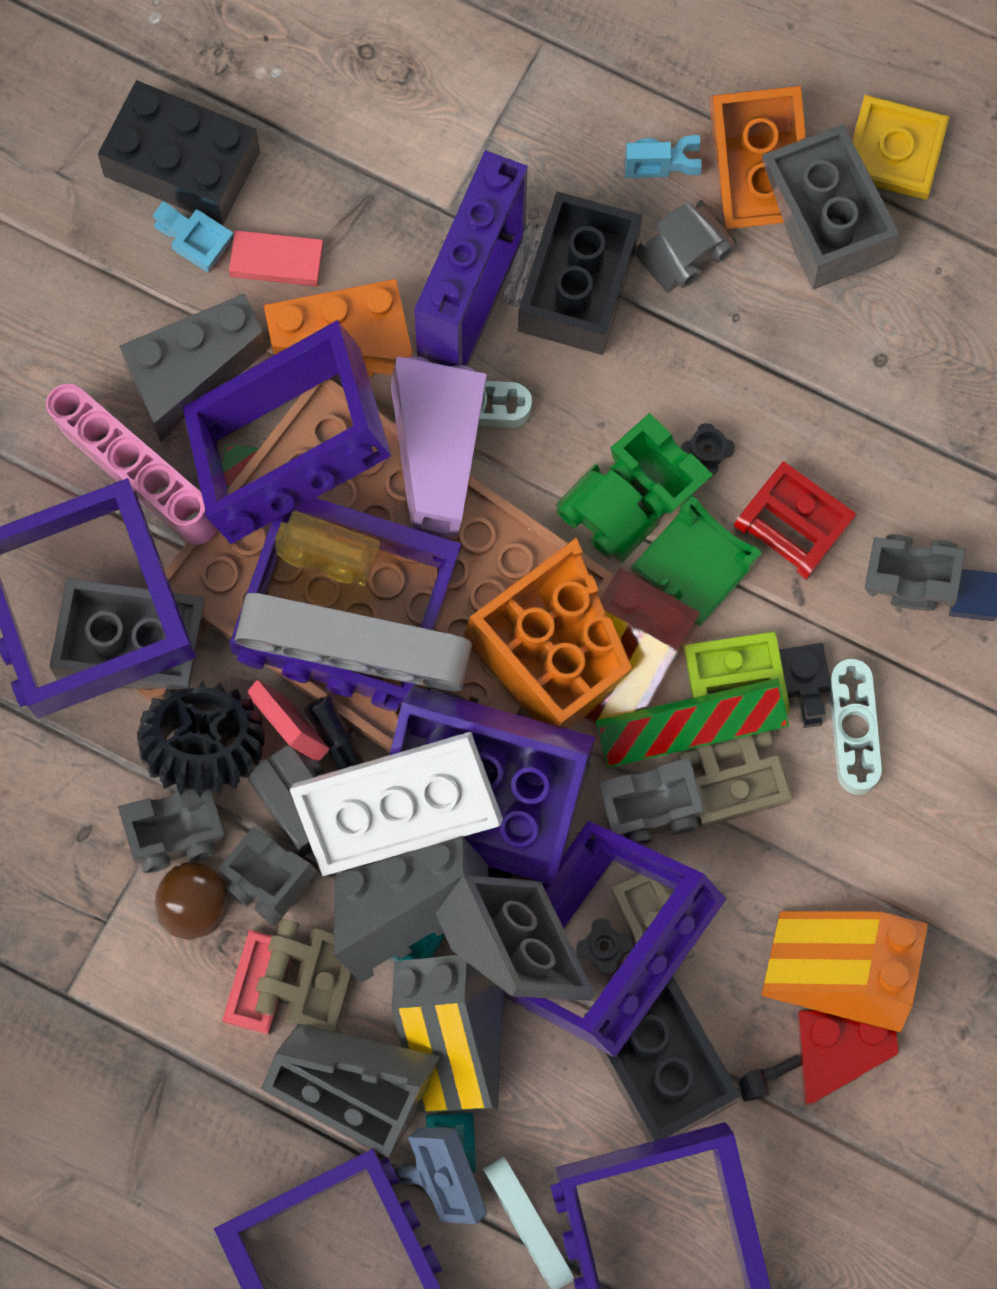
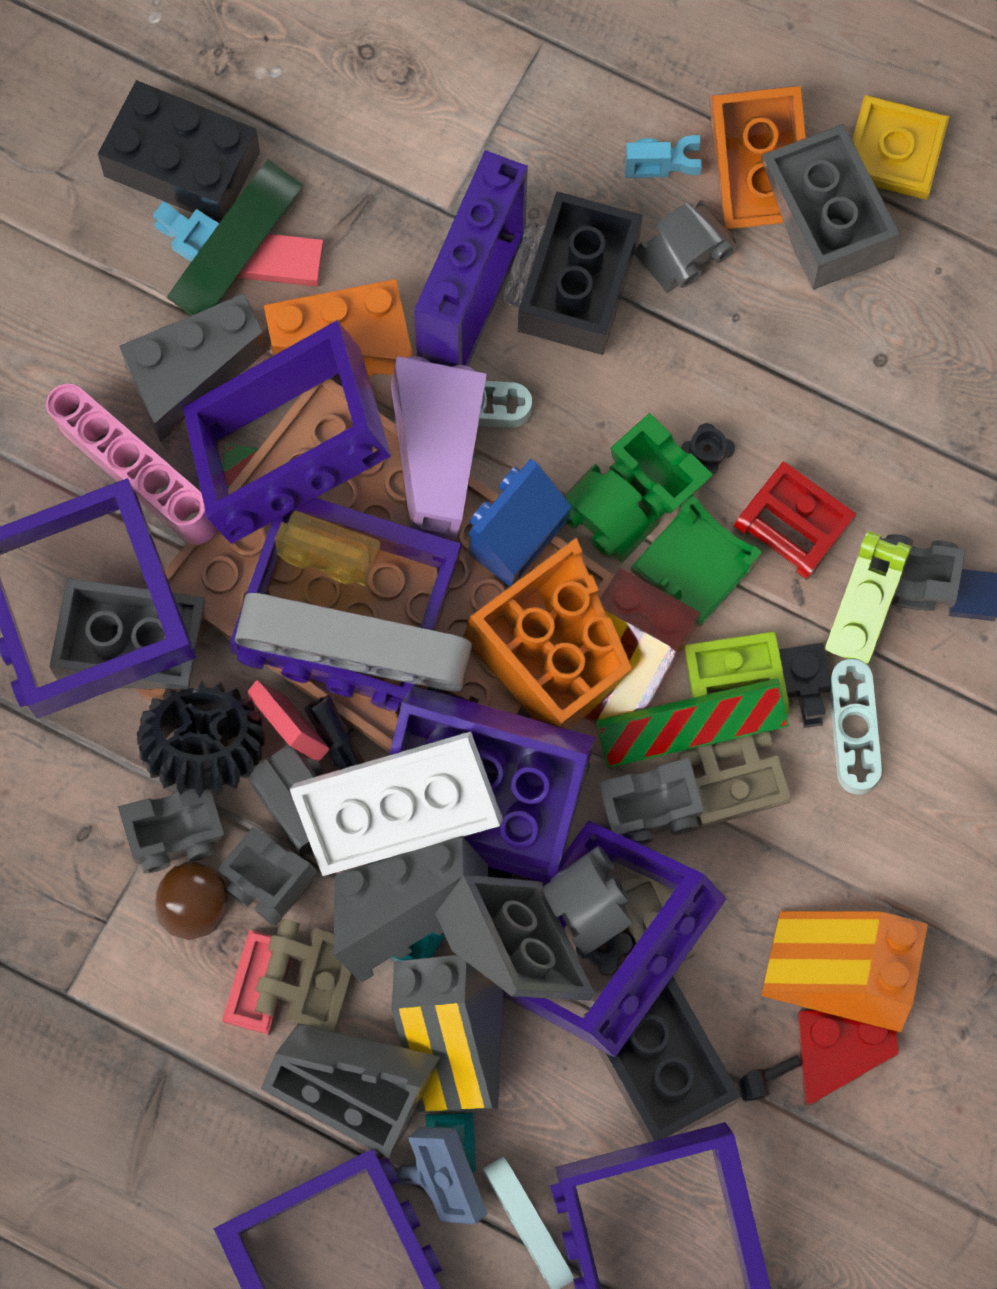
none -> dark green slope [166,159,304,315]
none -> blue slope [468,459,572,587]
none -> dark grey cylinder [542,846,633,956]
none -> plate [824,530,912,666]

